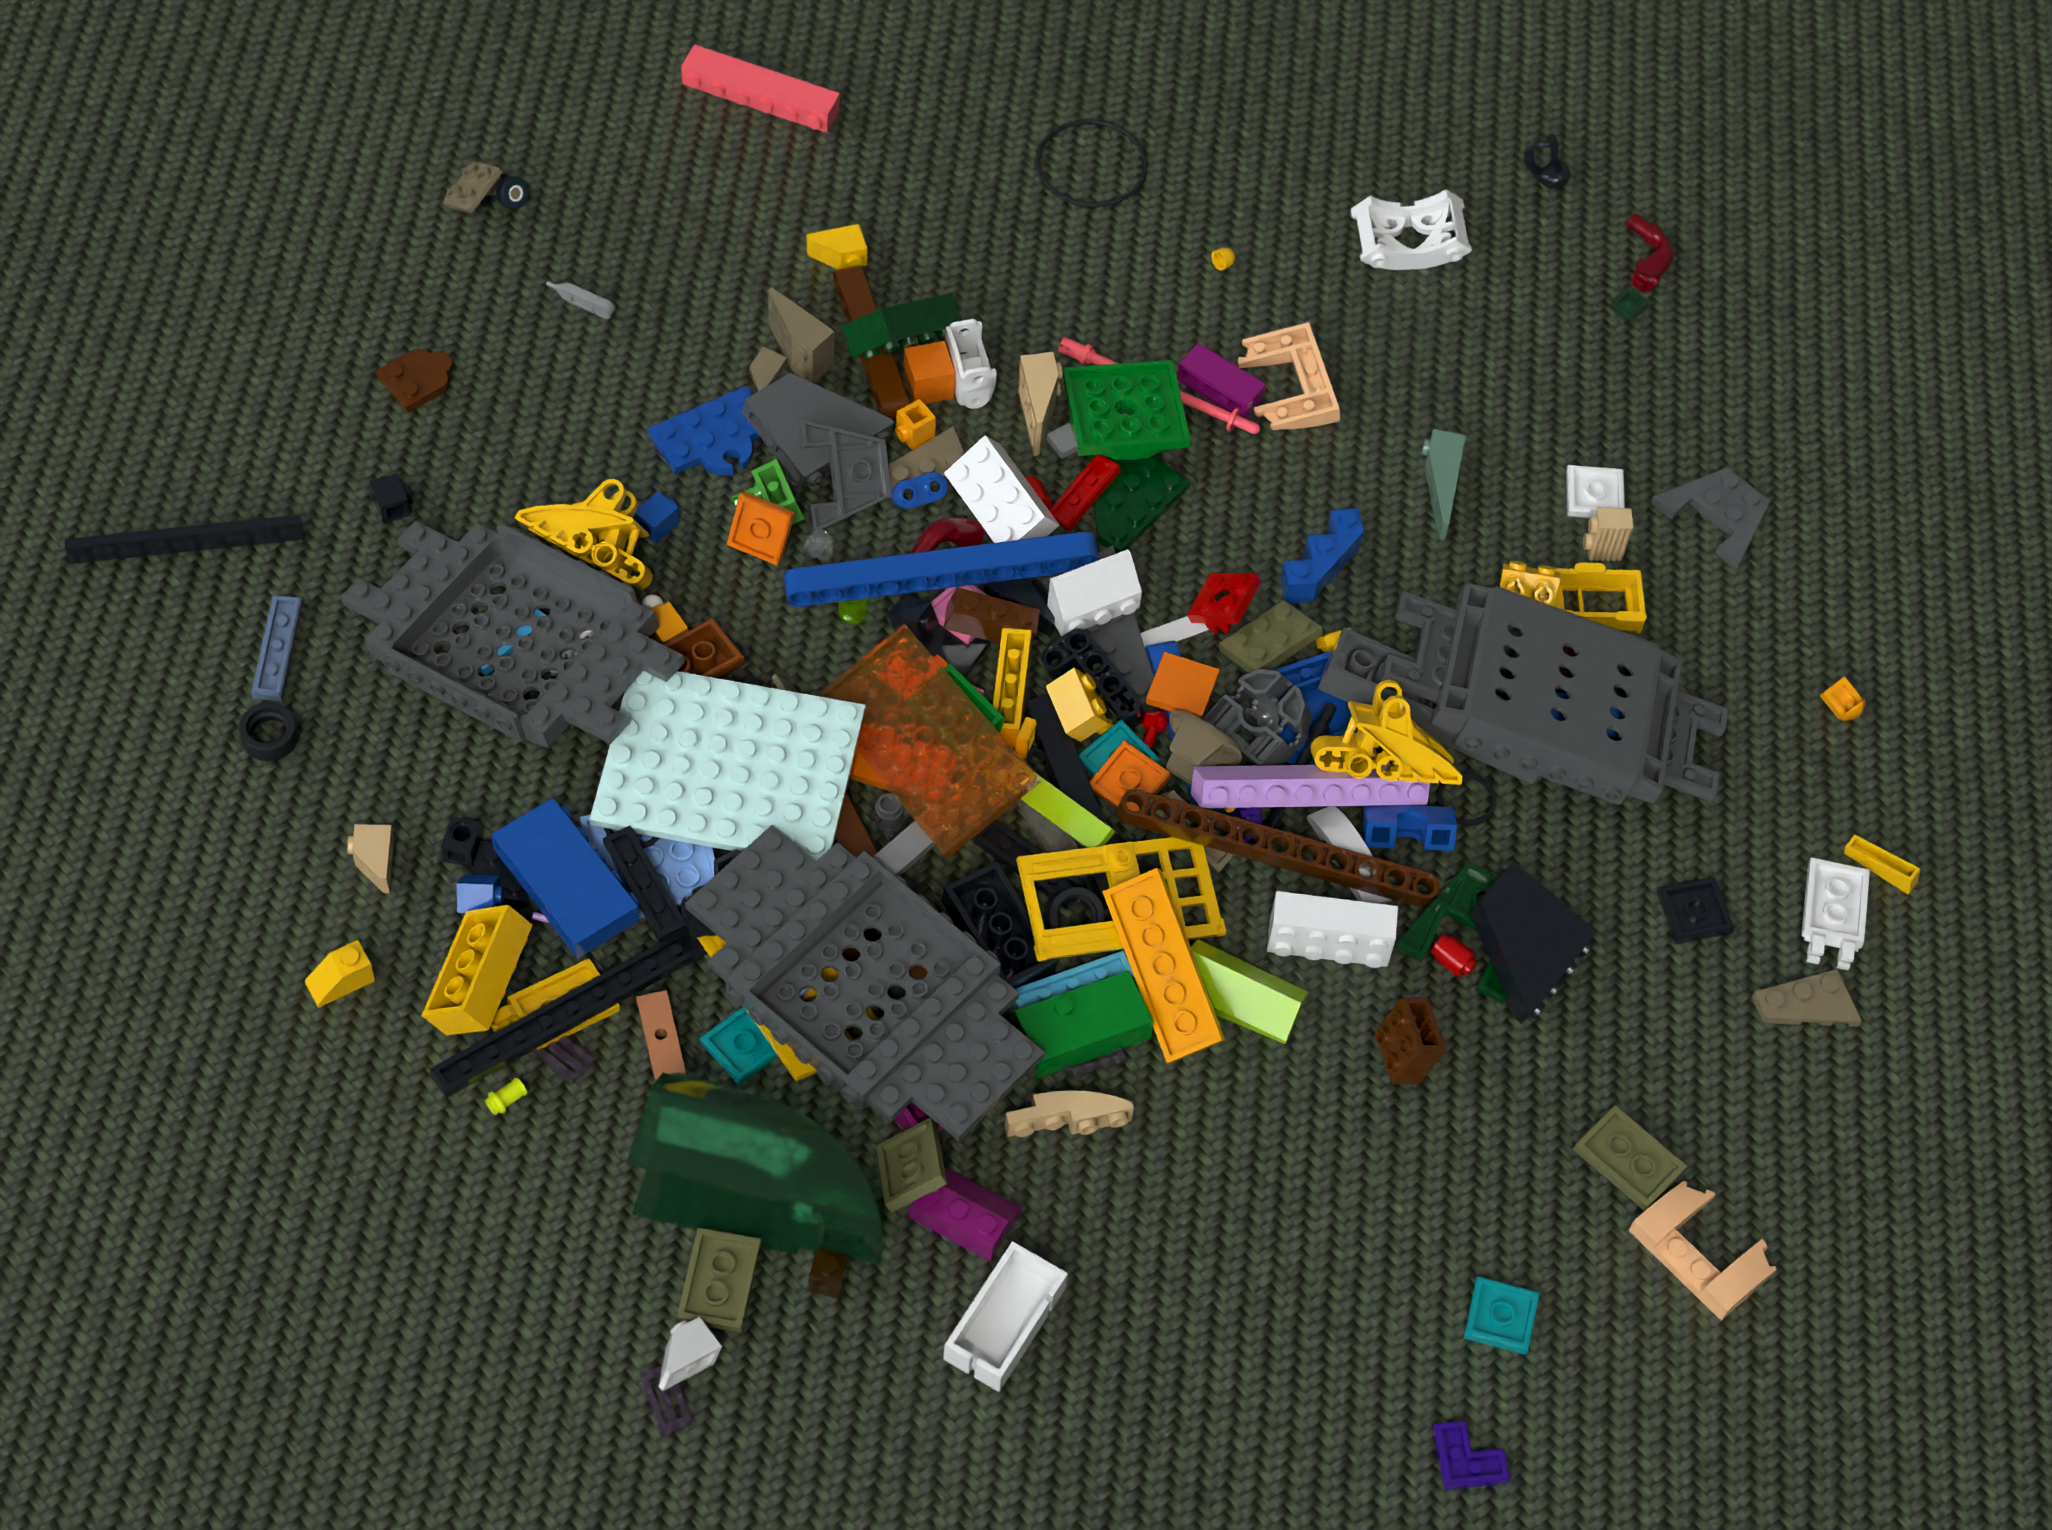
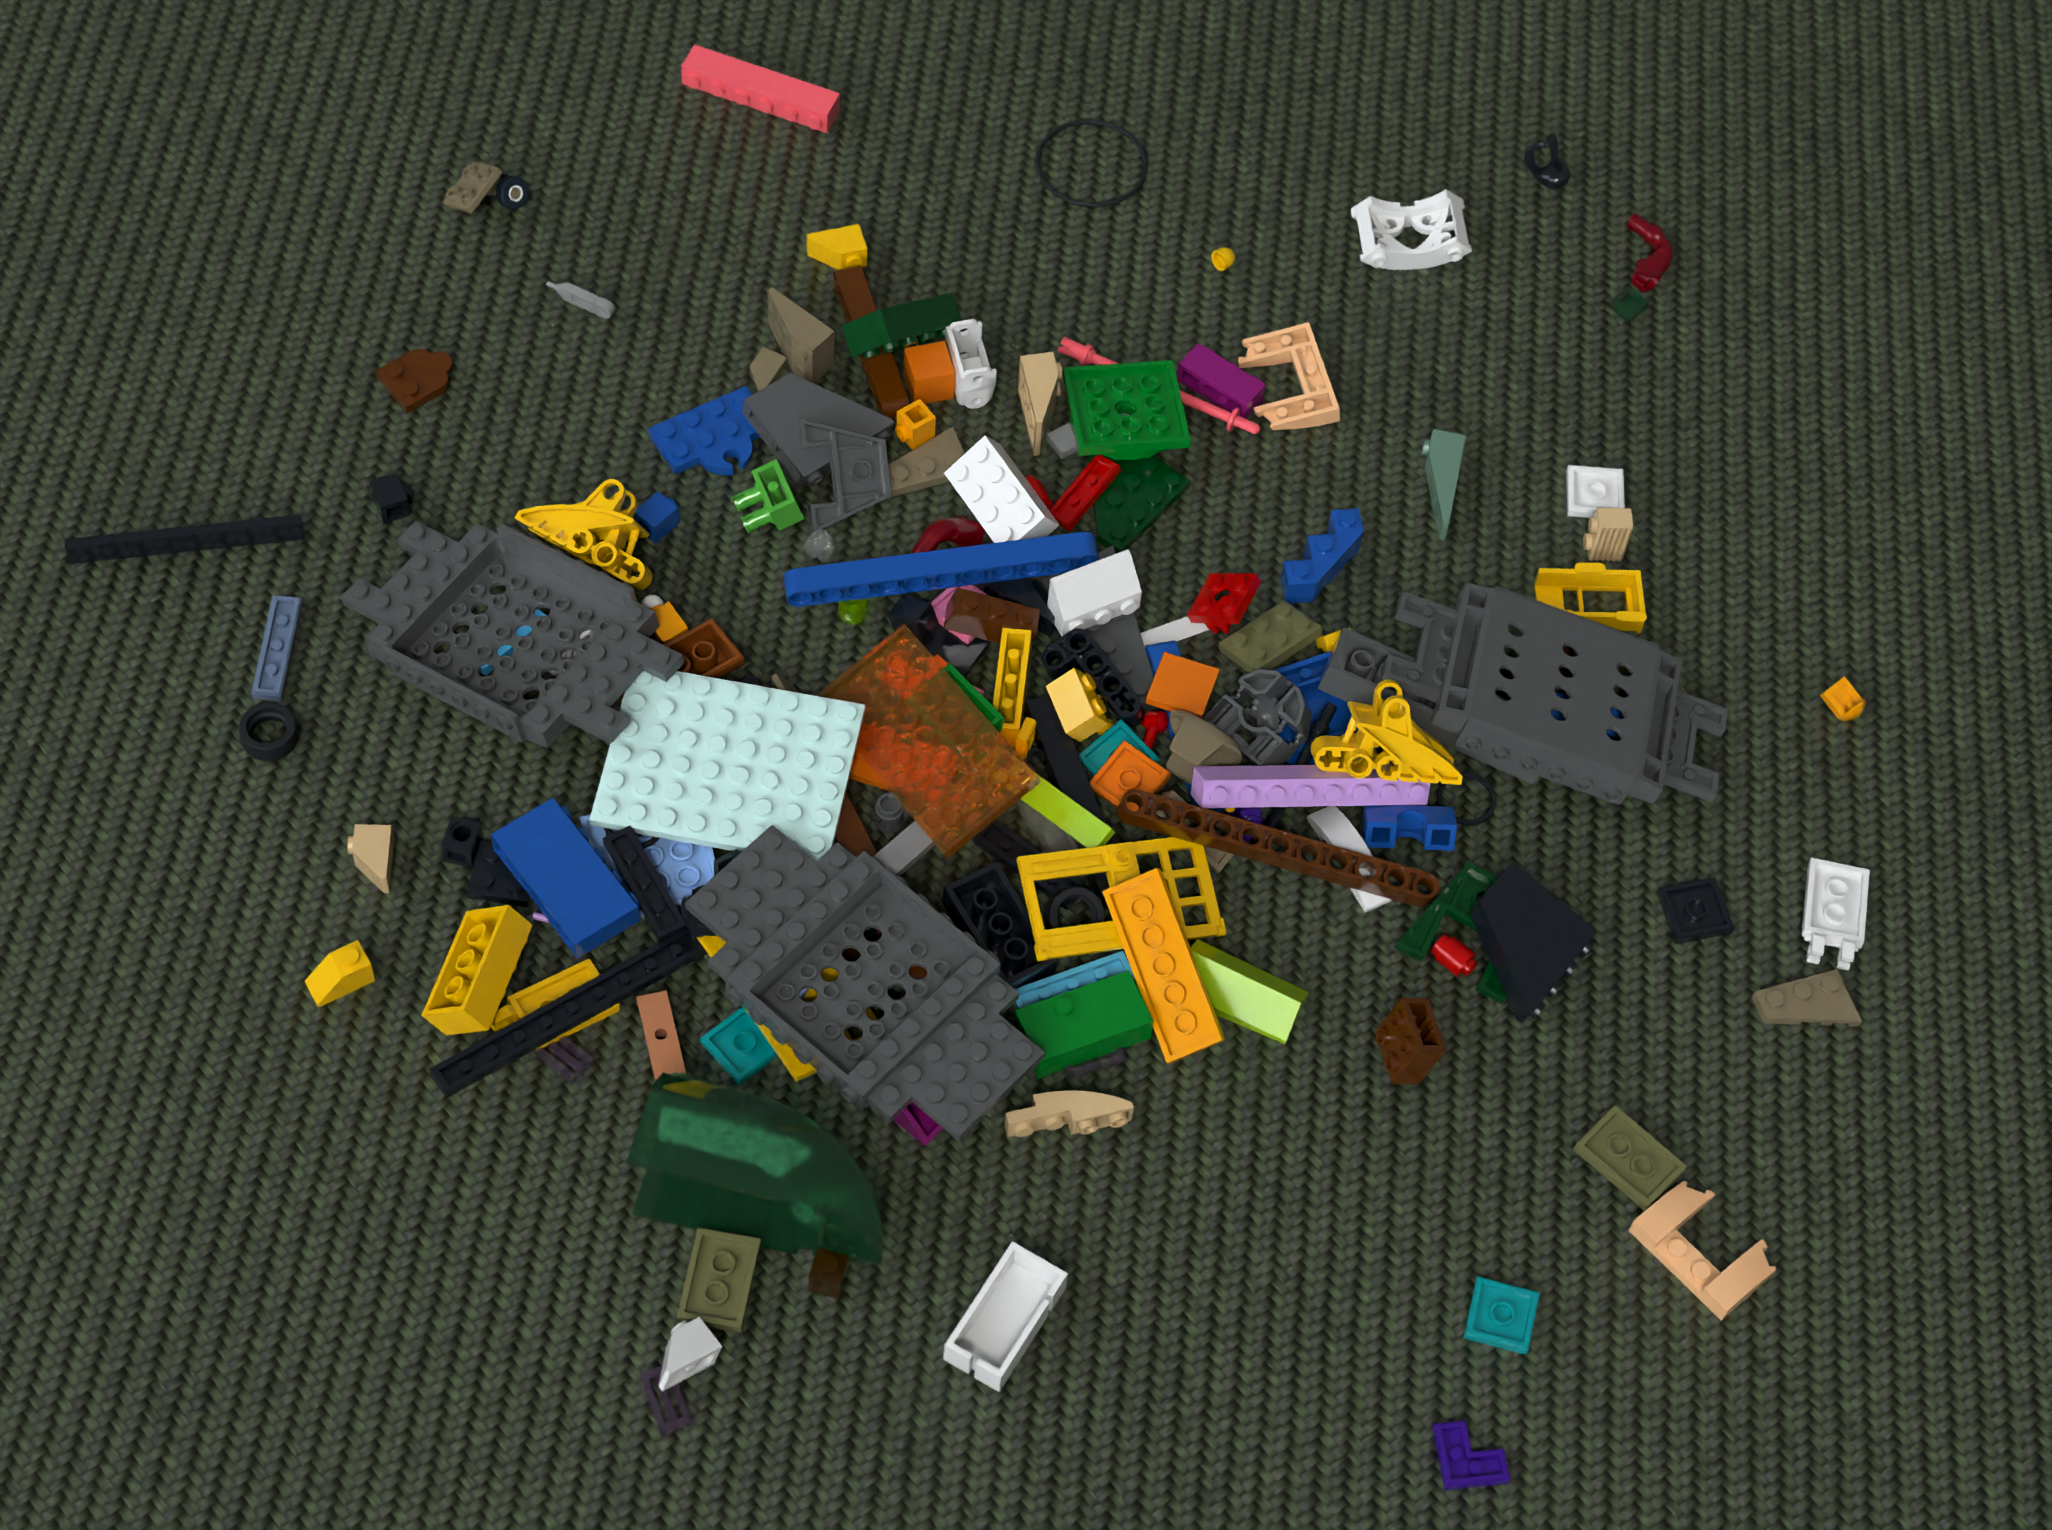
brick [456,874,505,913] -> none
neon yellow pin [485,1078,527,1115] -> none
orange tile [726,491,795,566] -> none
olive plate [876,1117,947,1213] -> none
blue plate [891,472,948,509] -> none
magenta slope [908,1167,1023,1262] -> none
white brick [1267,891,1398,968] -> none
yellow brick [1499,561,1560,607] -> none
dark grey wing [1651,467,1770,571] -> none
yellow piece [1844,834,1920,895] -> none

